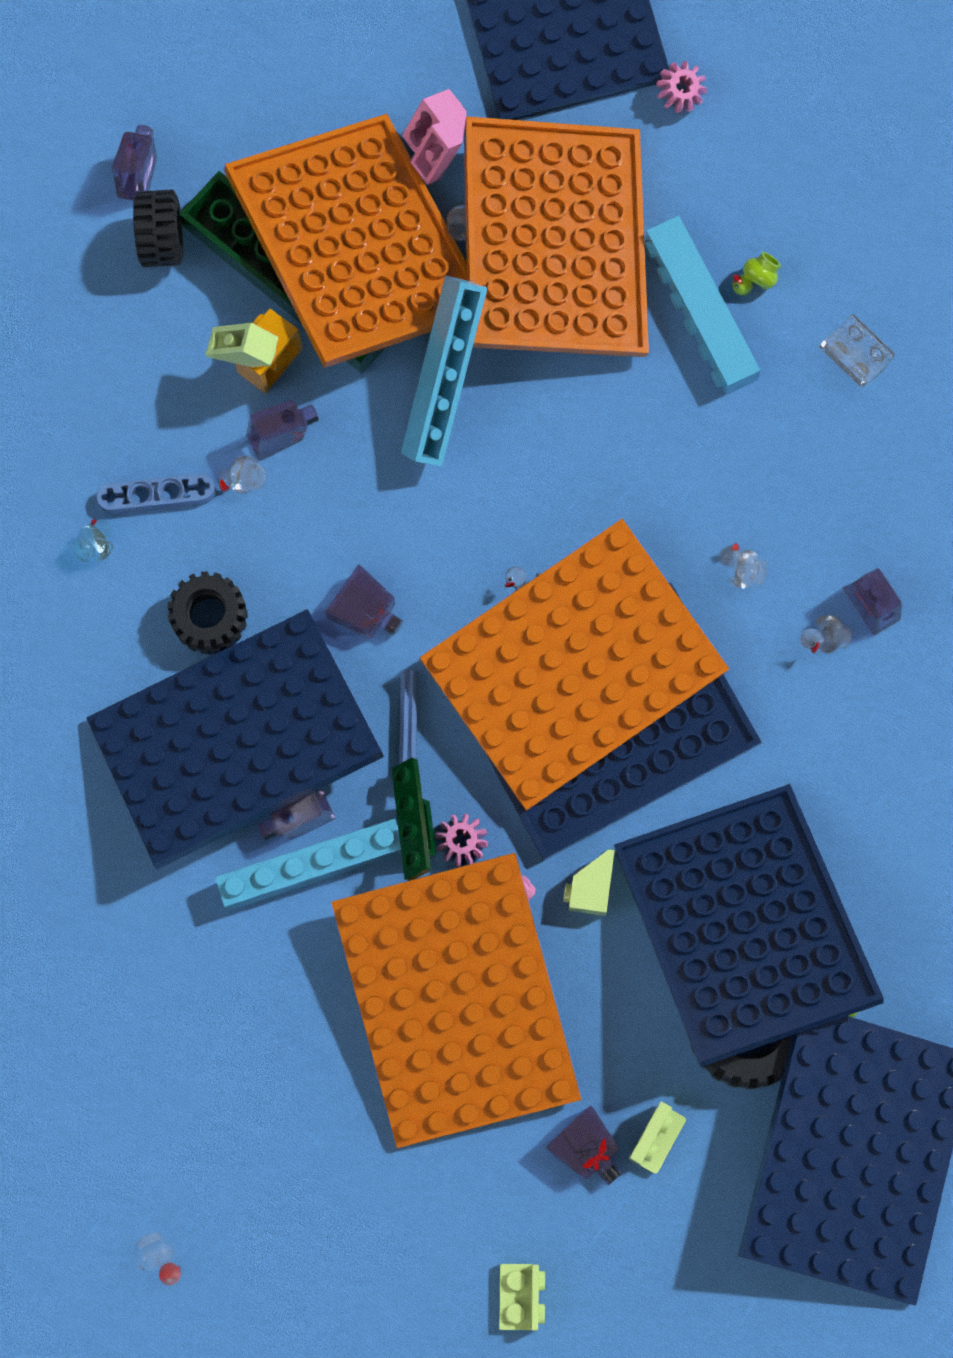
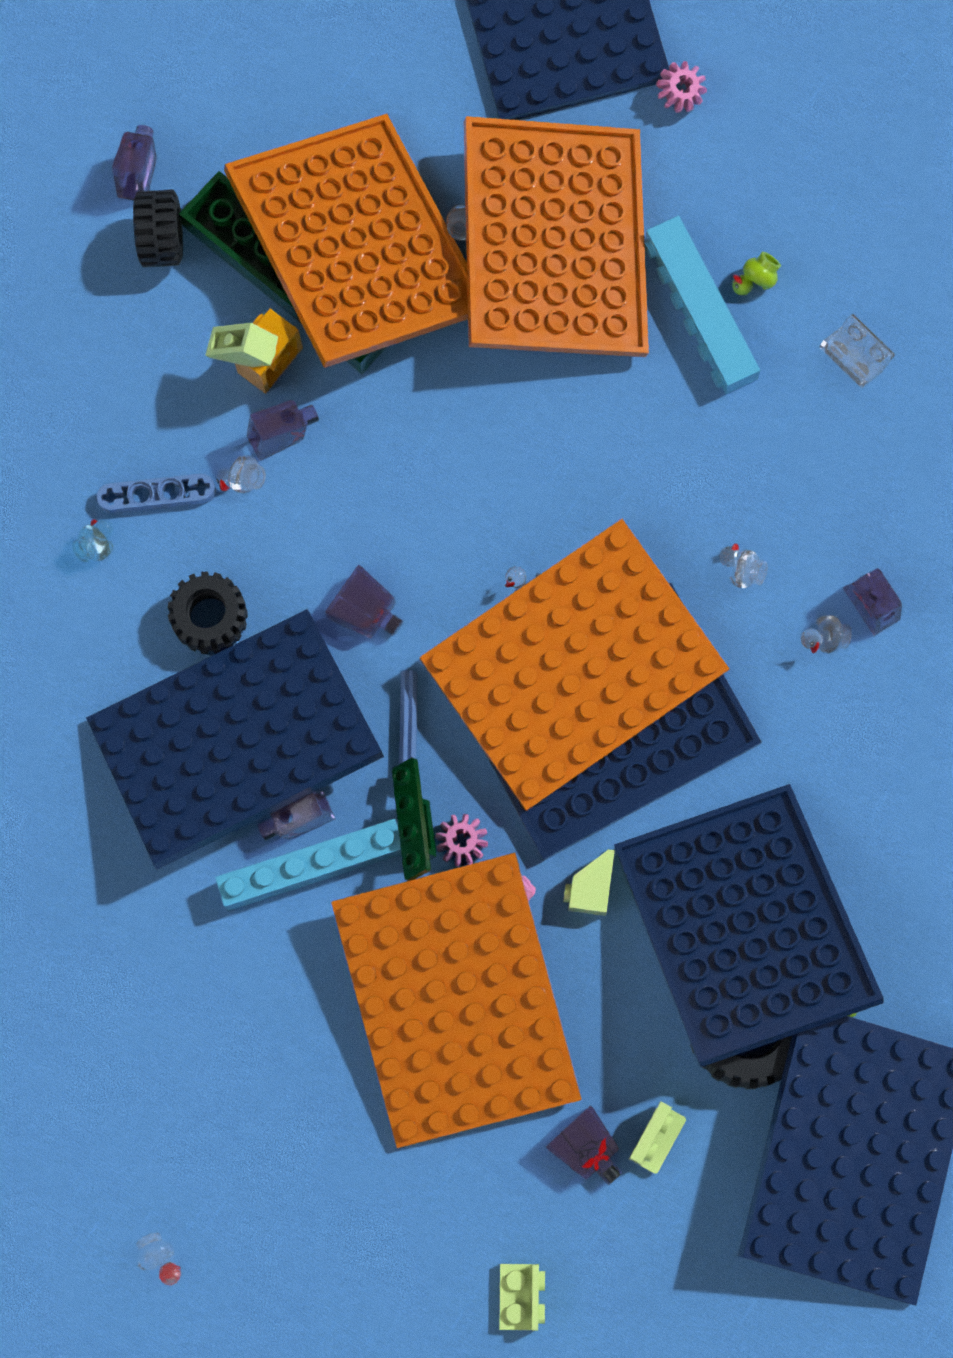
medium azure brick [401,275,487,466] -> none
bright pink piece [402,89,467,185] -> none

